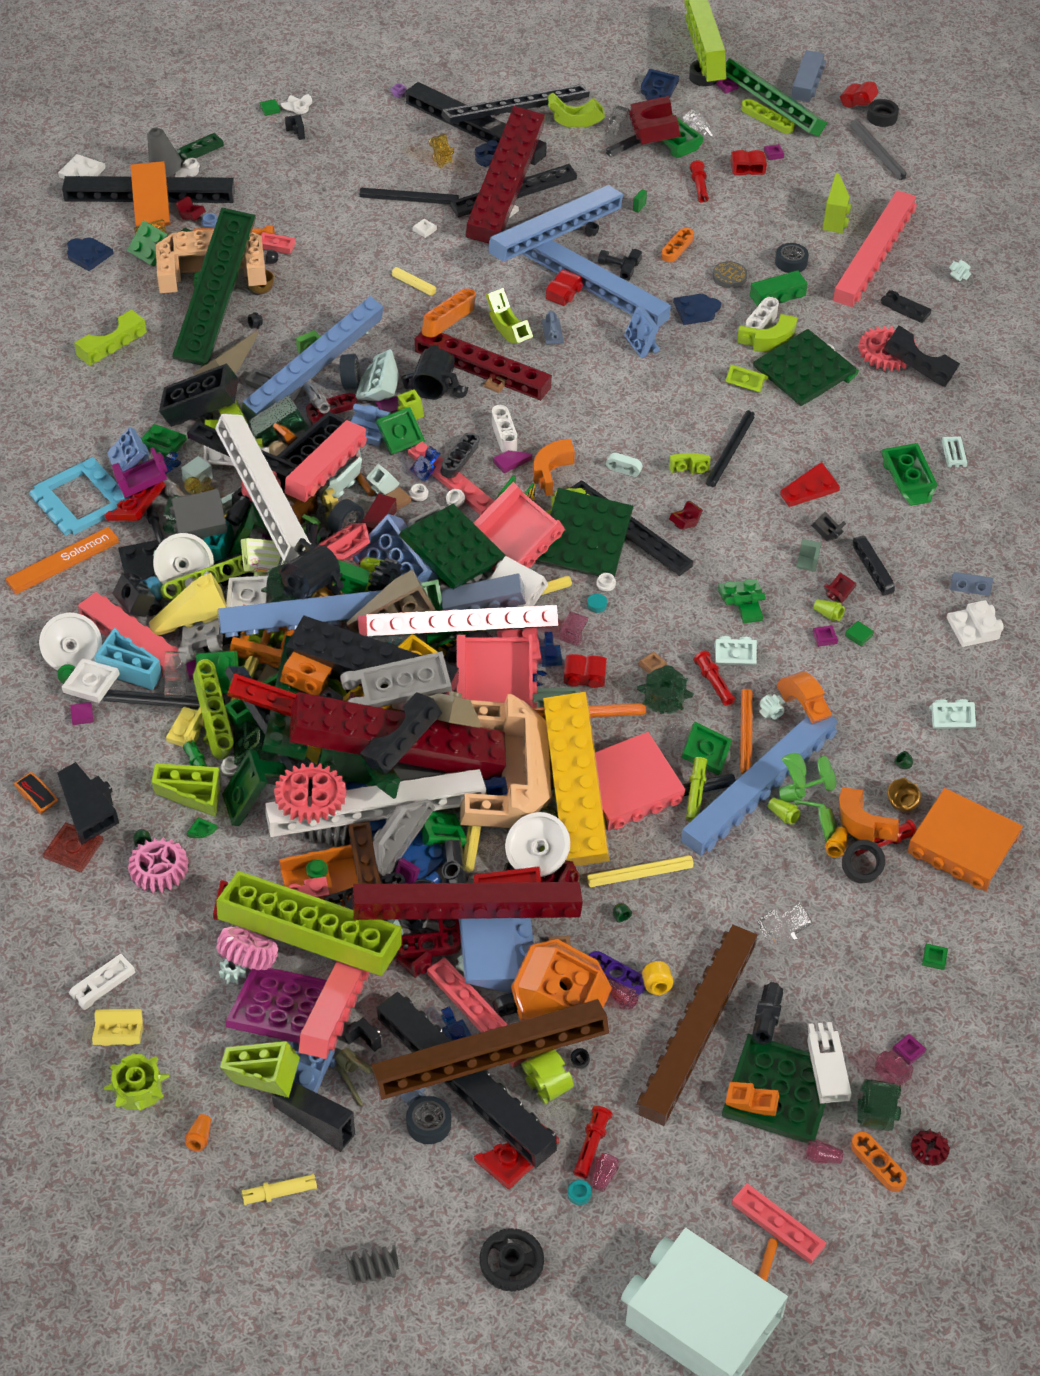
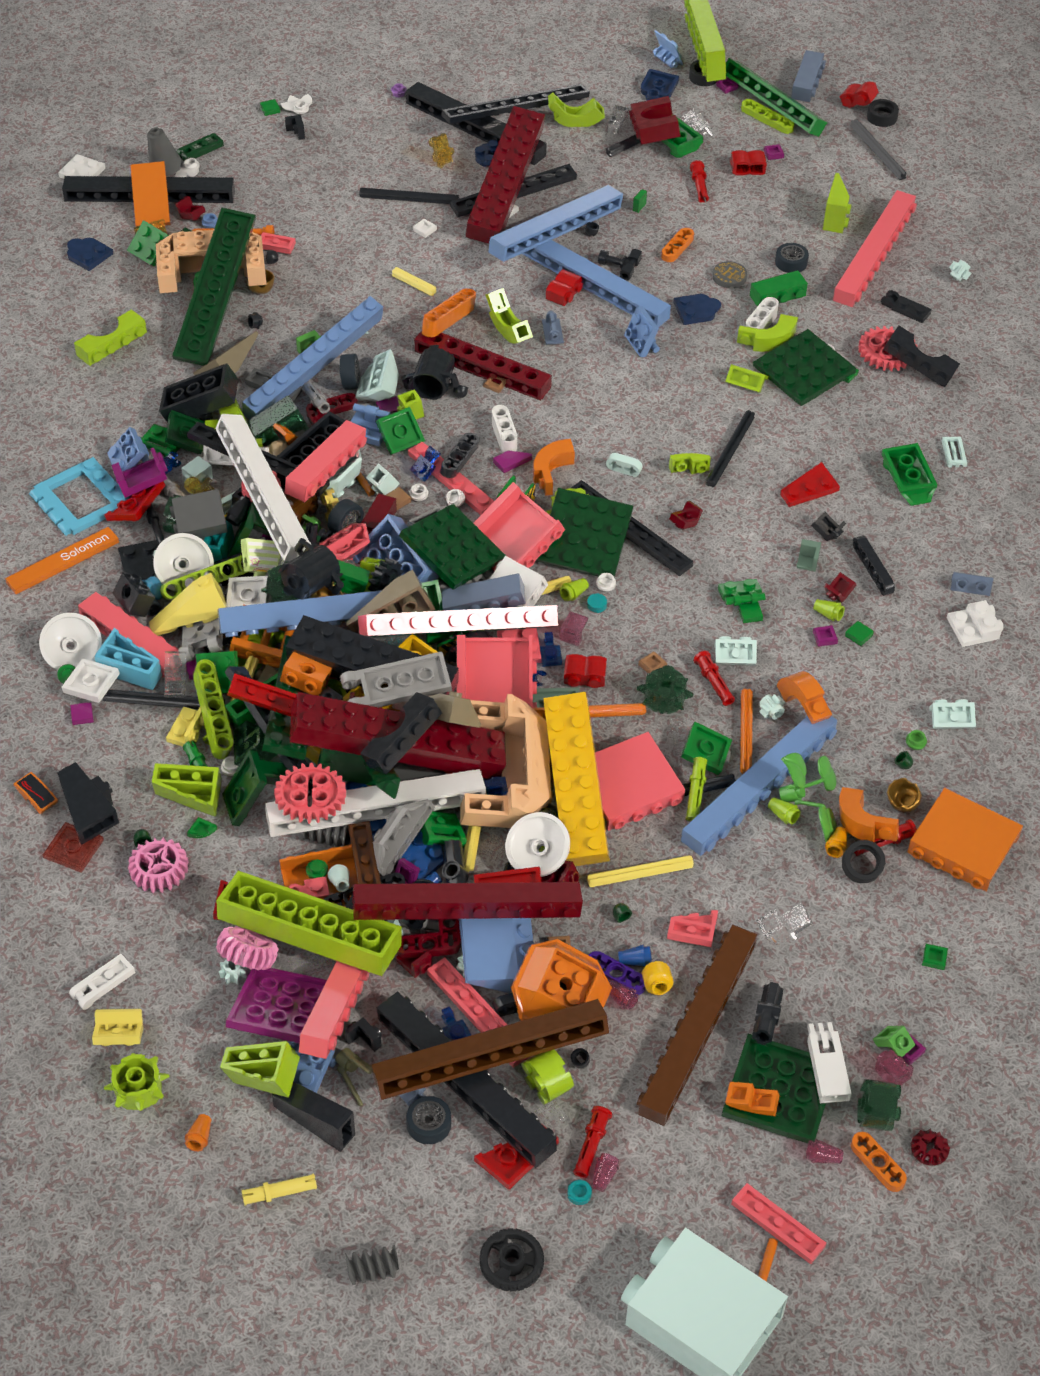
none -> dark green plate [165,410,205,454]
none -> light aqua cone [328,864,350,892]
none -> lime cone [559,578,589,602]
none -> blue cone [618,944,652,967]
none -> light blue hinge [653,30,683,68]
none -> coral wing [667,910,718,947]
none -> bright green bracket [873,1026,915,1058]
none -> bright green plate [906,730,927,750]

